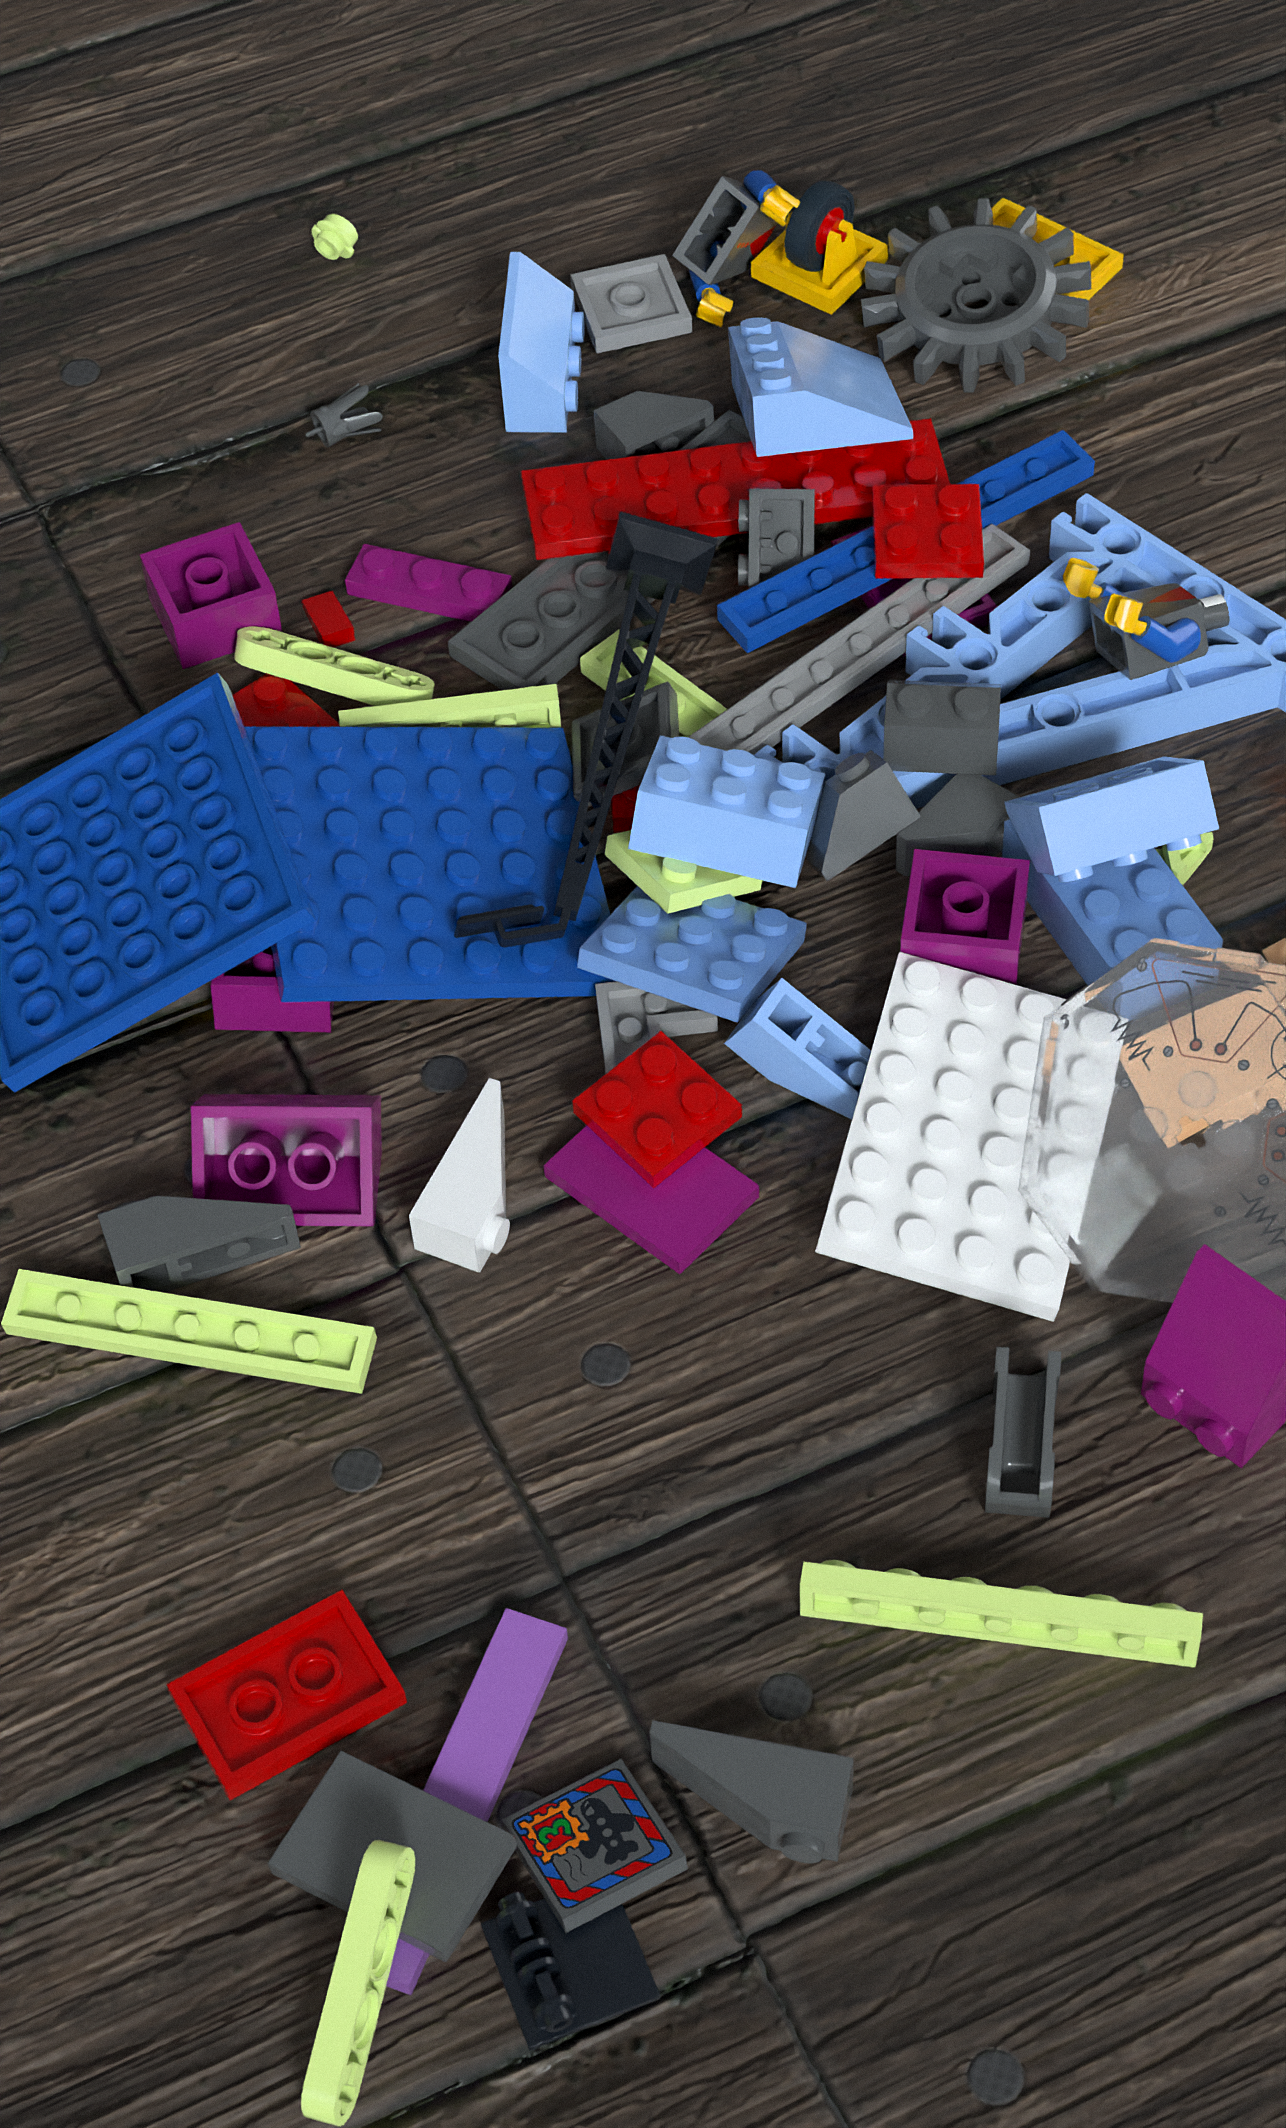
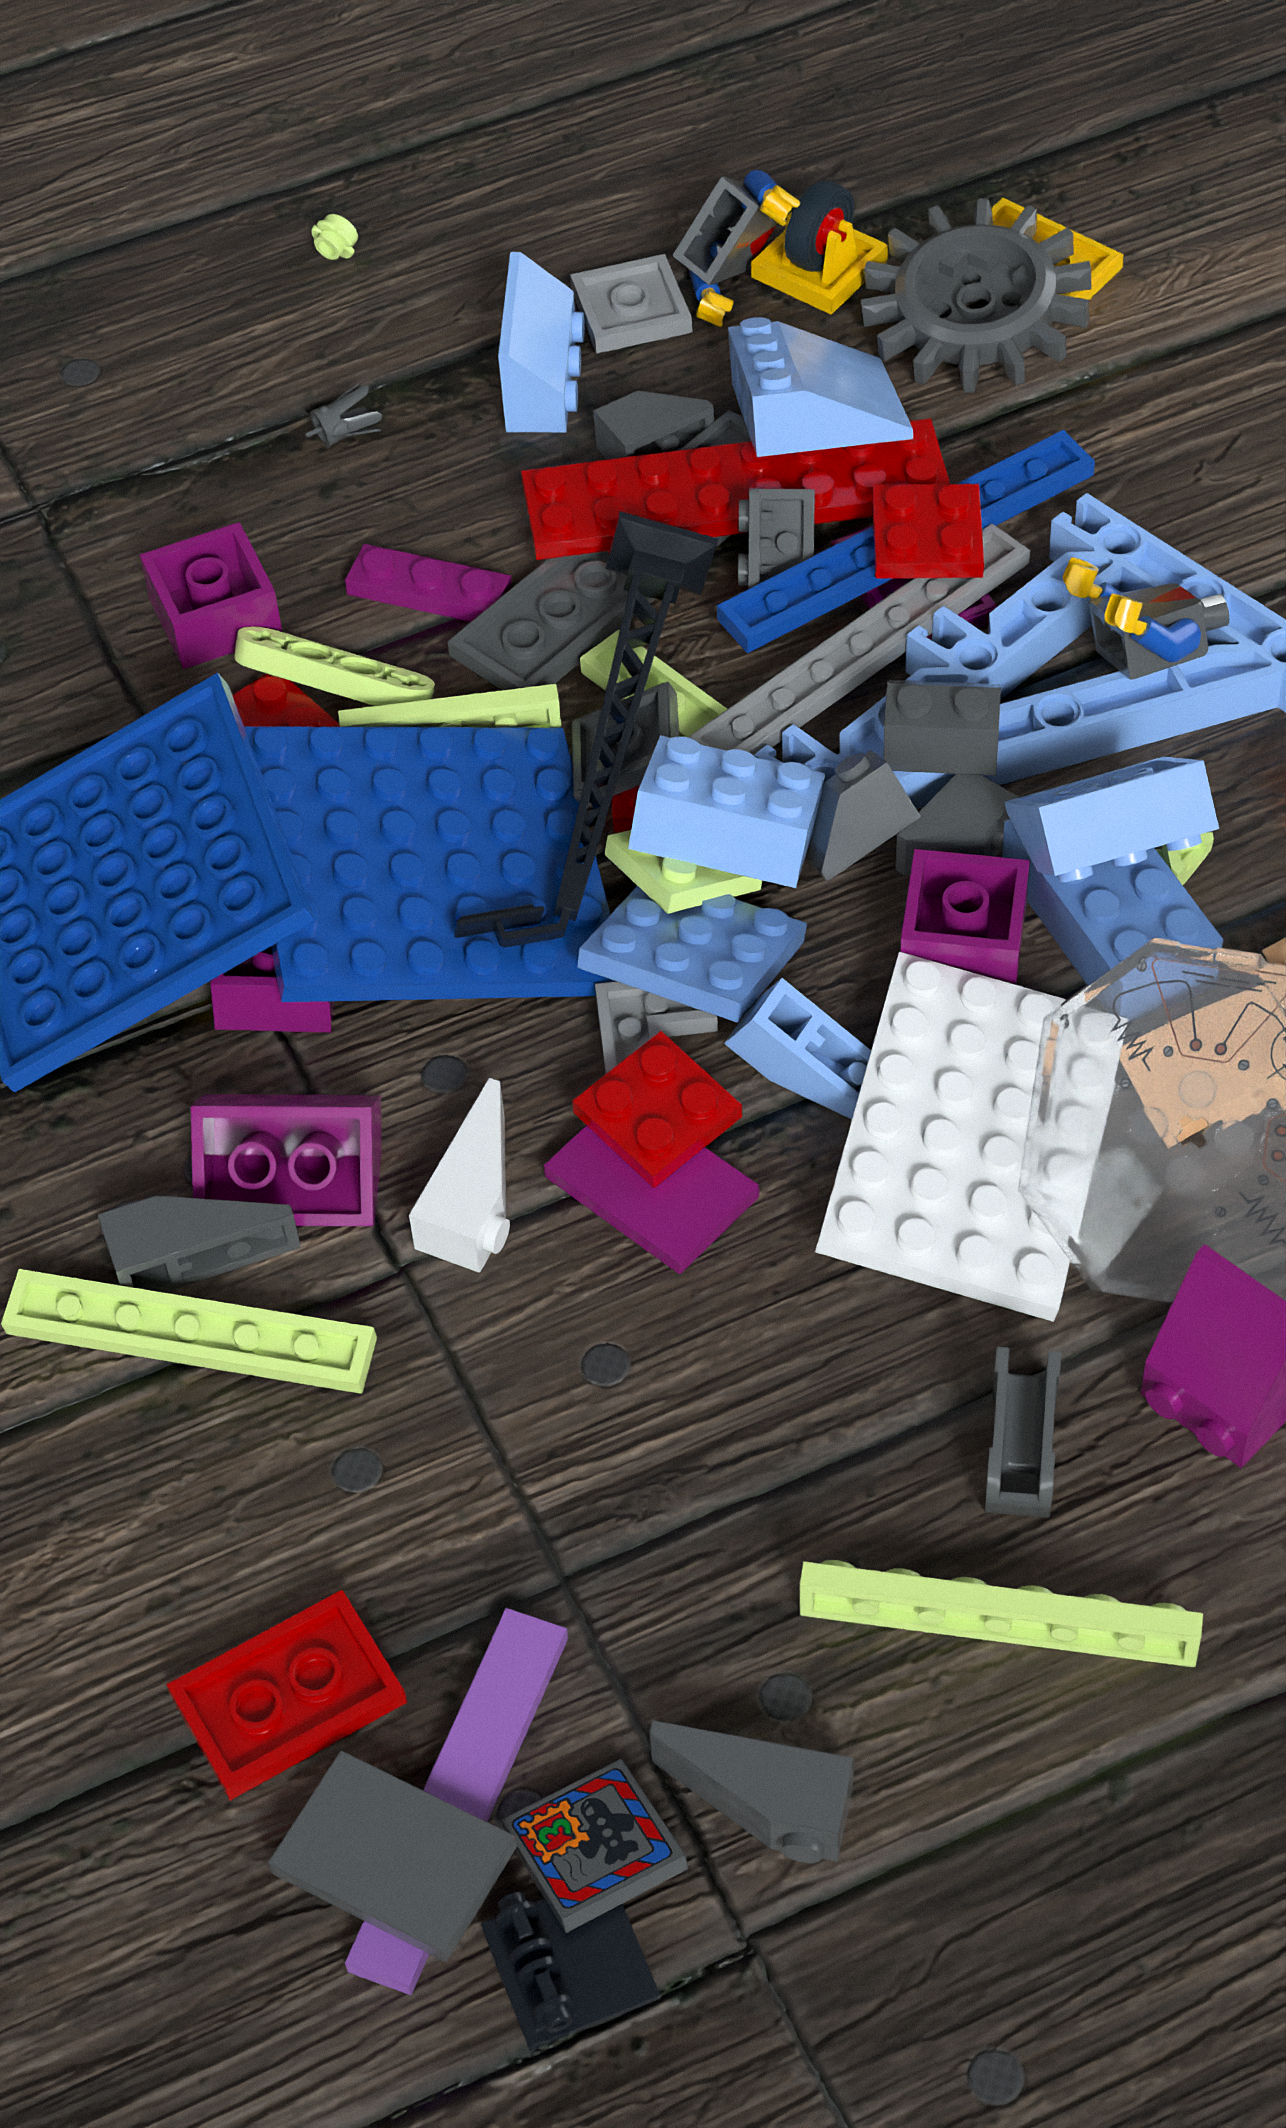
red piece [301,591,355,648] -> none
yellowish green beam [301,1840,415,2126] -> none

